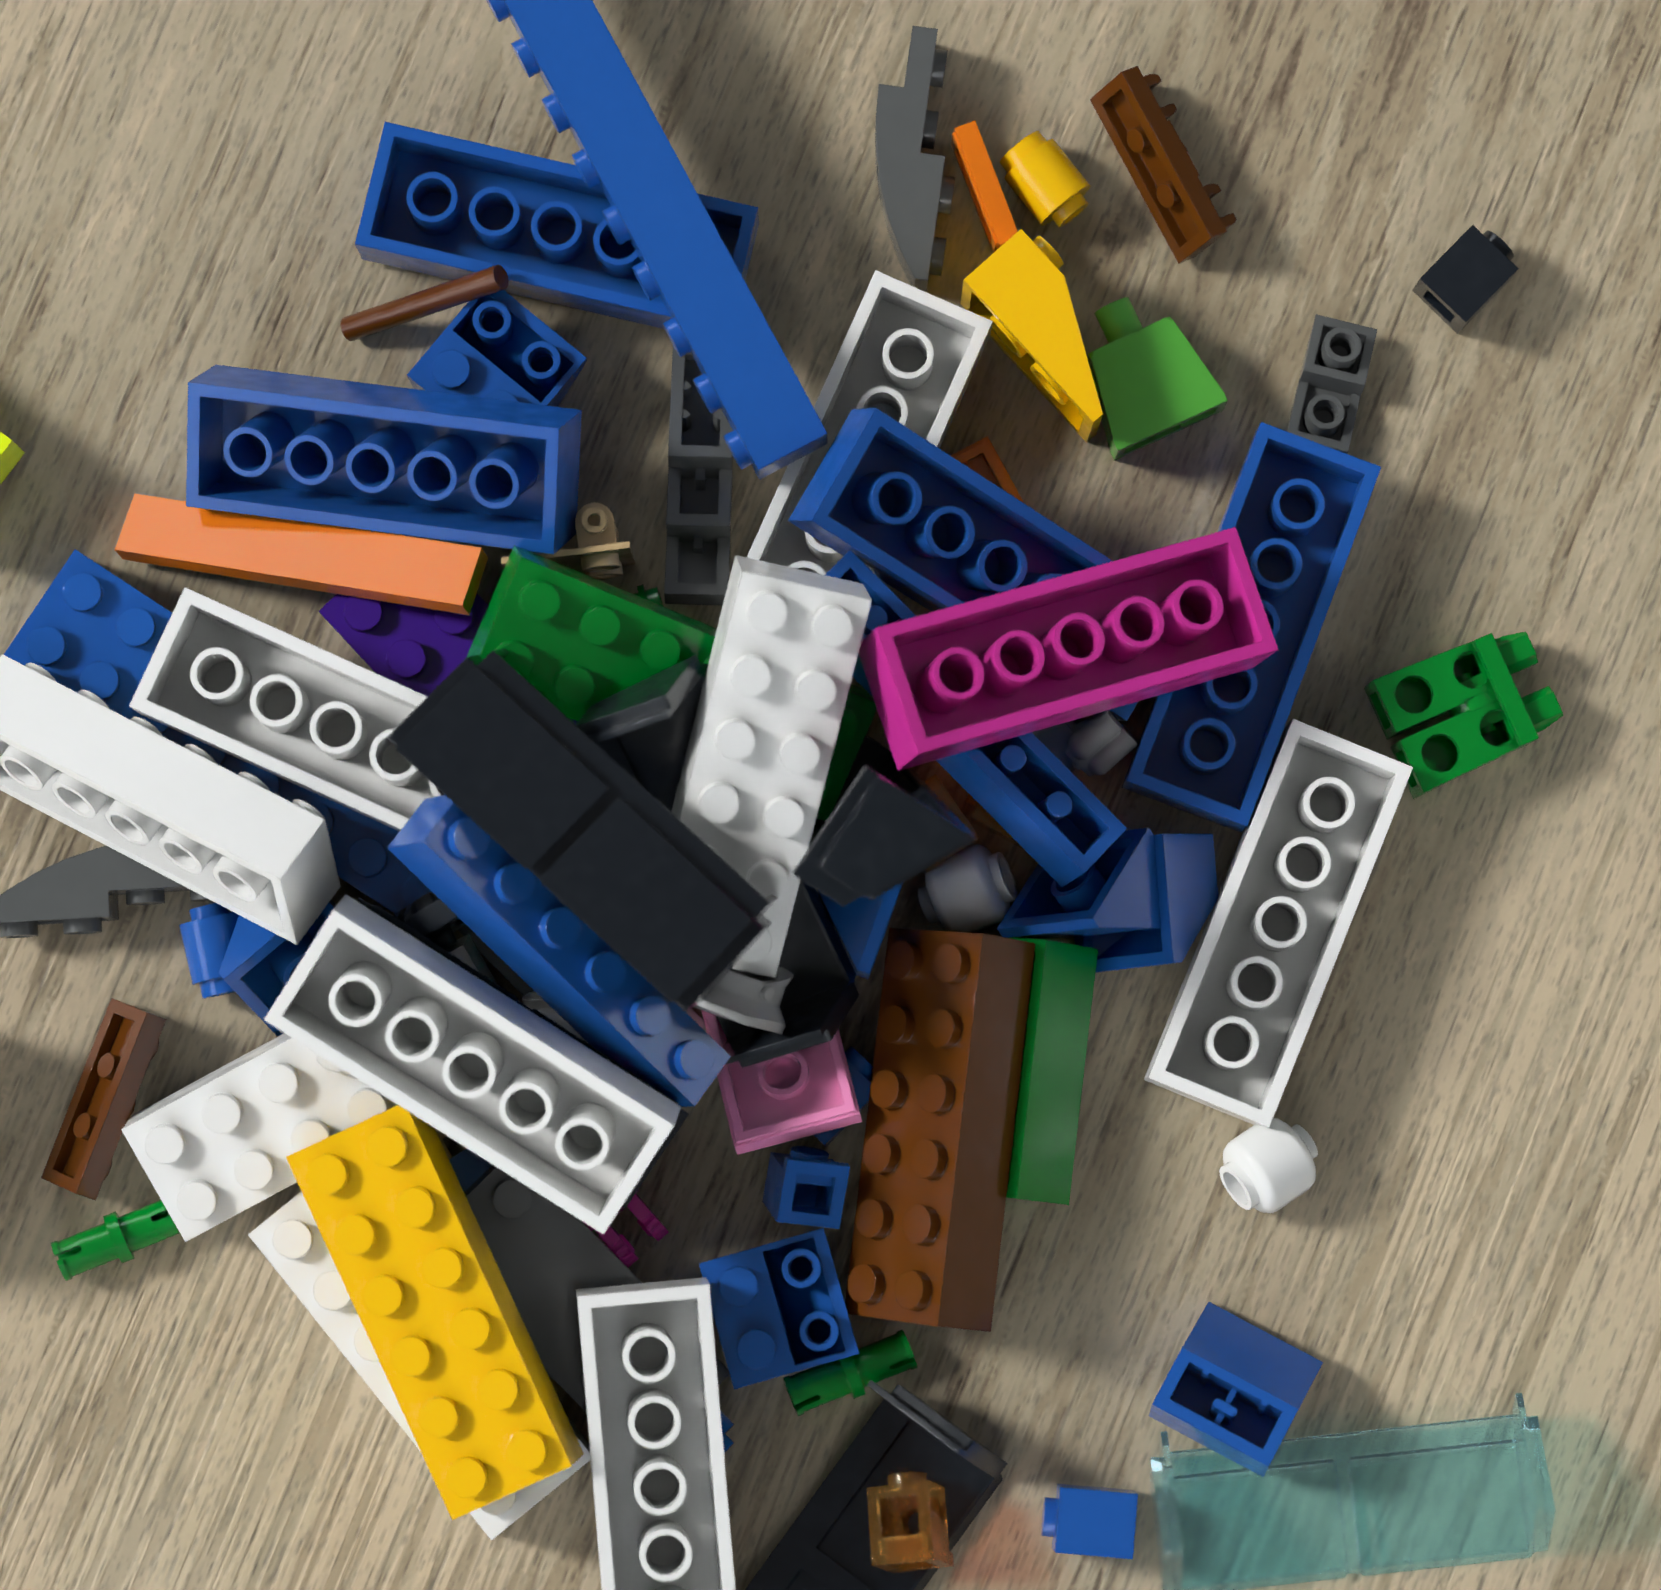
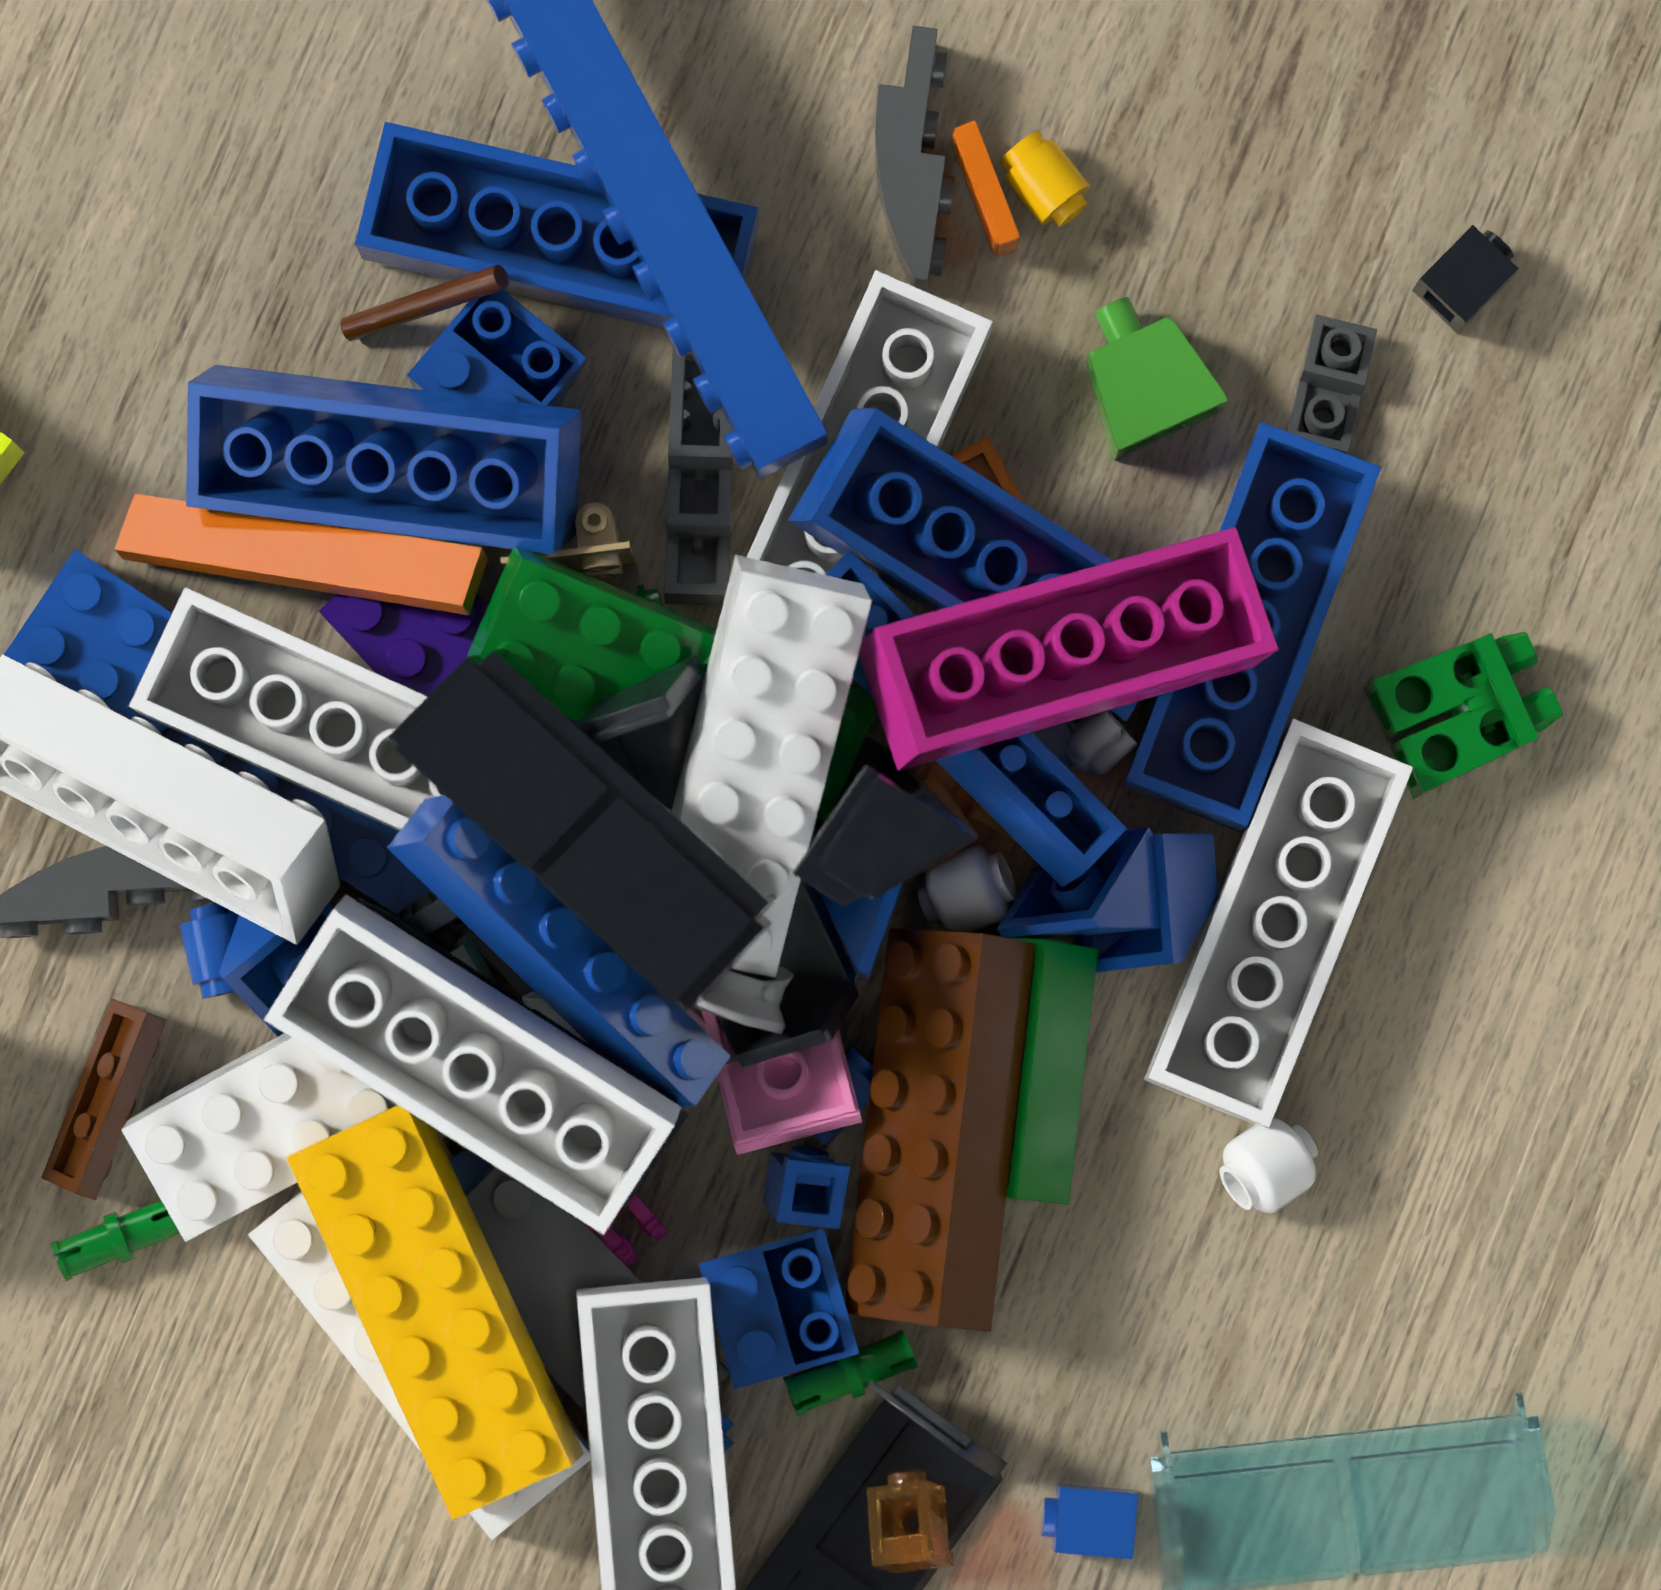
yellow slope [960,229,1103,443] -> none
reddish brown plate [1090,66,1237,264] -> none
blue slope [1149,1302,1323,1477] -> none

